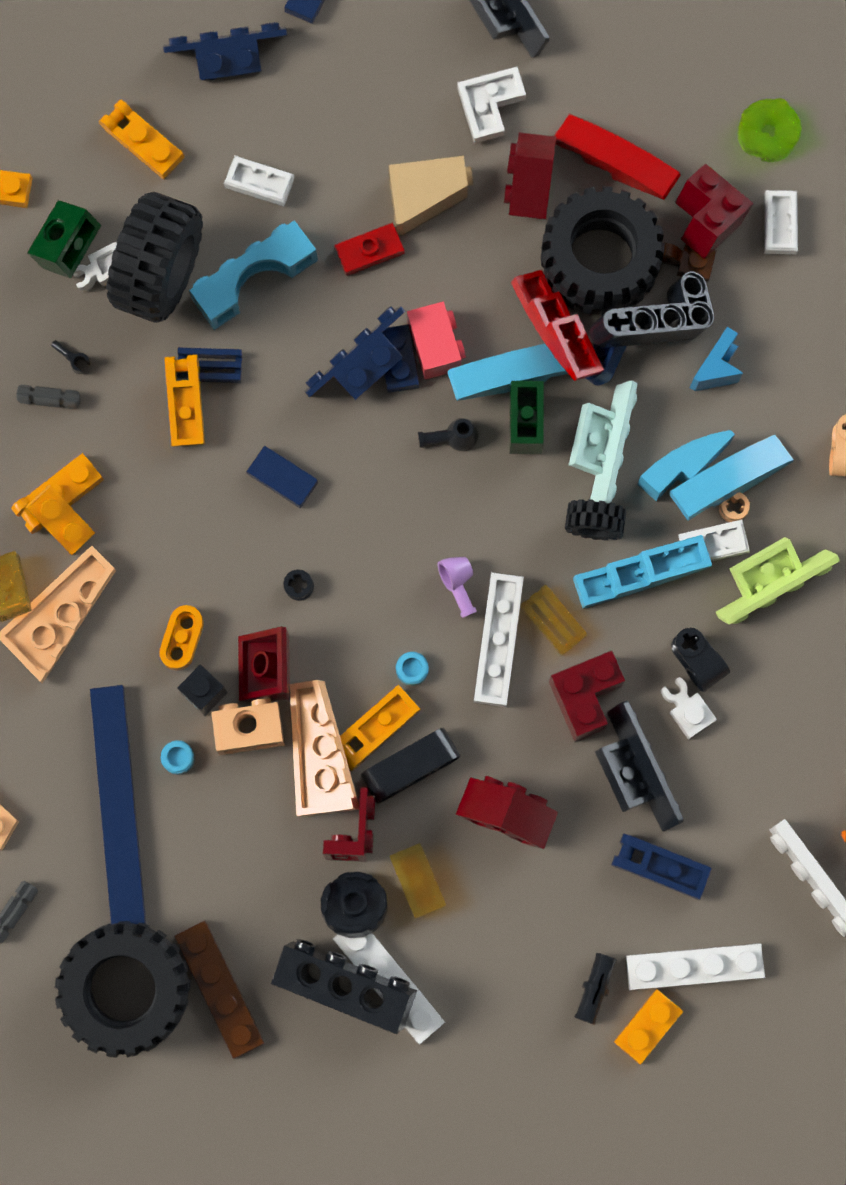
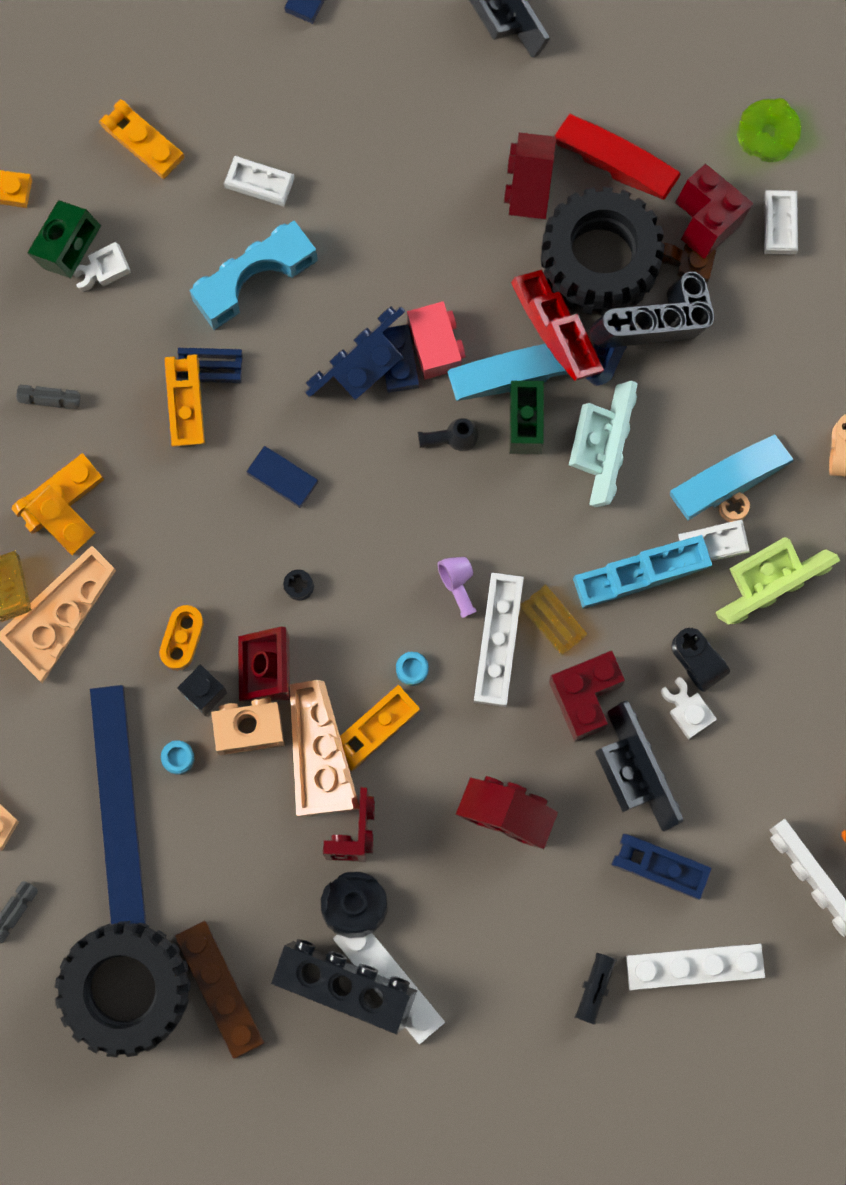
black hand [51,340,90,374] -> none
black tyre [106,191,203,323] -> none
dark blue bracket [163,22,287,80] -> none
red plate [334,222,405,276] -> none
black beam [361,727,461,804] -> none
tan slope [389,156,473,236] -> none
clear yellow plate [389,843,446,919] -> none
white plate [457,67,526,144] -> none
black tyre [565,499,626,541] -> none
light orange plate [613,989,683,1065] -> none
medium azure slope [637,430,735,501] -> none
dark azure slope [690,327,743,391] -> none

